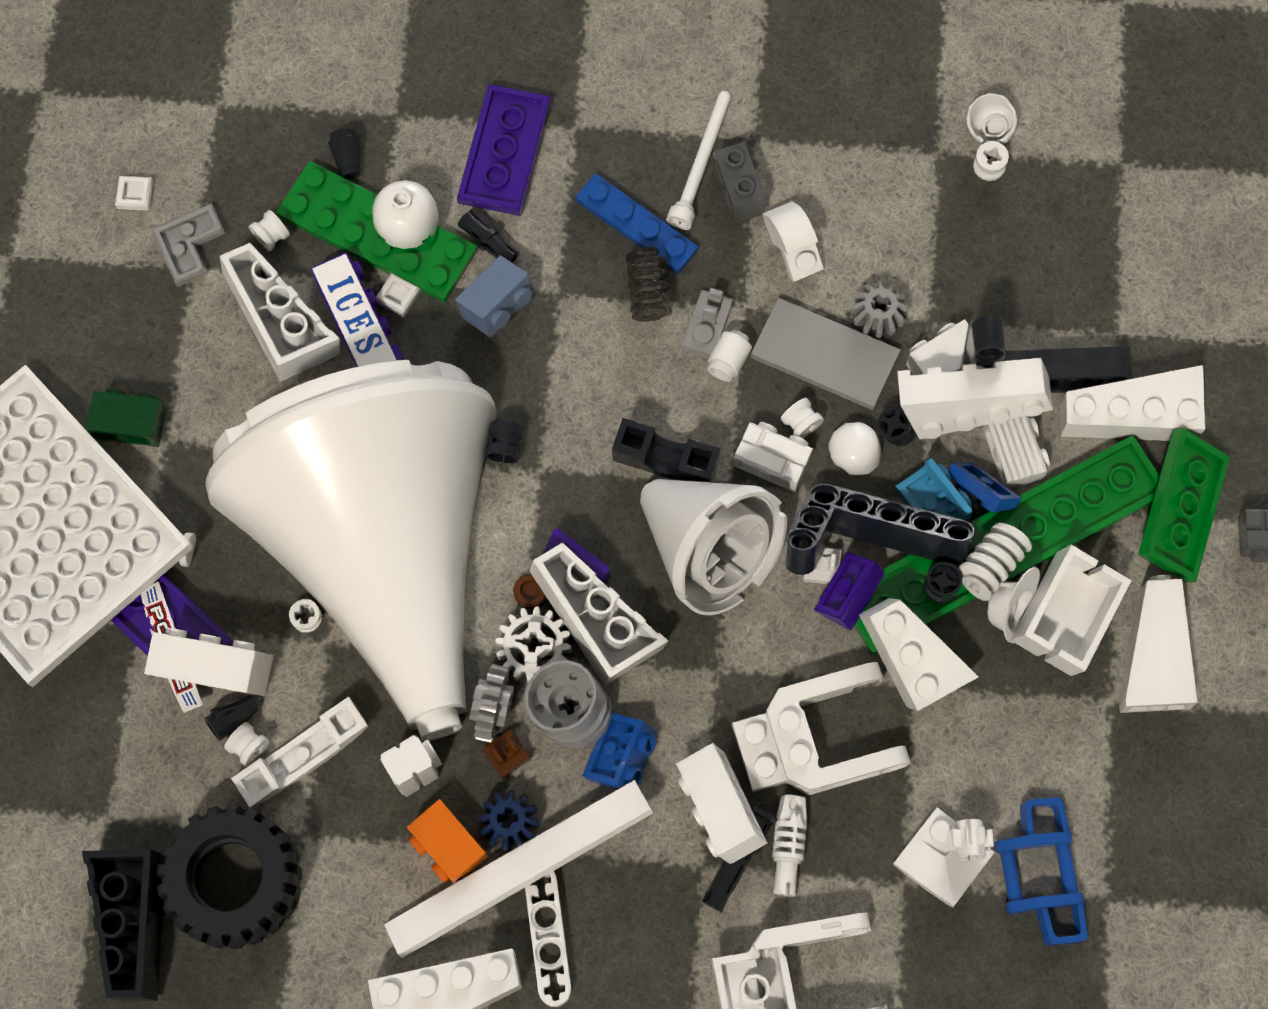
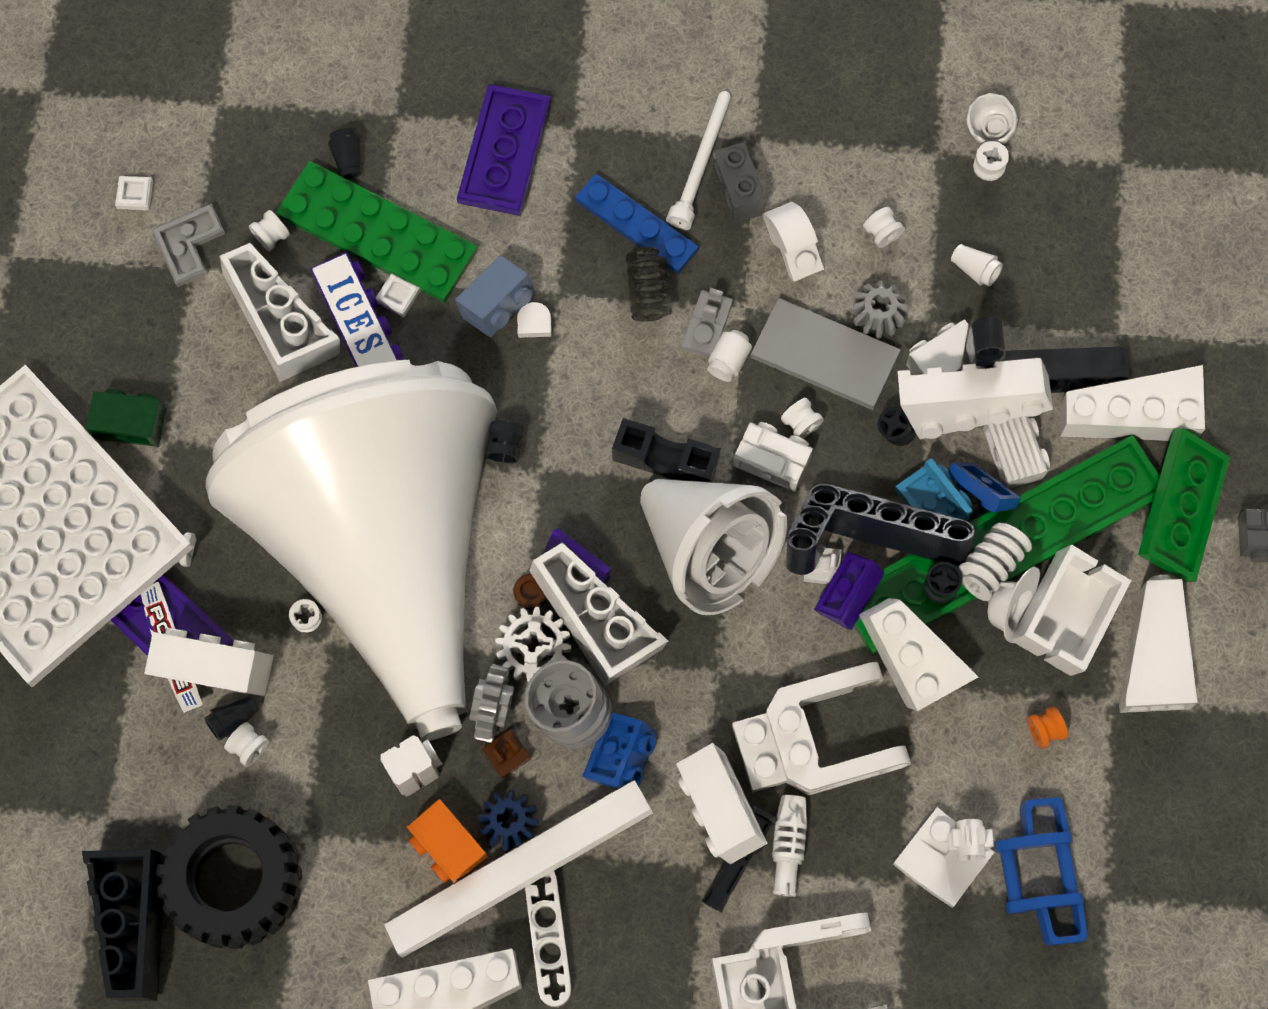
white slope [231,697,368,808] -> none
white cylinder [372,180,439,249] -> none
black pin [458,210,520,263] -> none
white hair [828,422,882,476] -> none
none -> white tile [517,302,551,338]
none -> white wheel [863,207,905,248]
none -> white cone [951,244,1003,286]
none -> orange wheel [1026,706,1069,749]

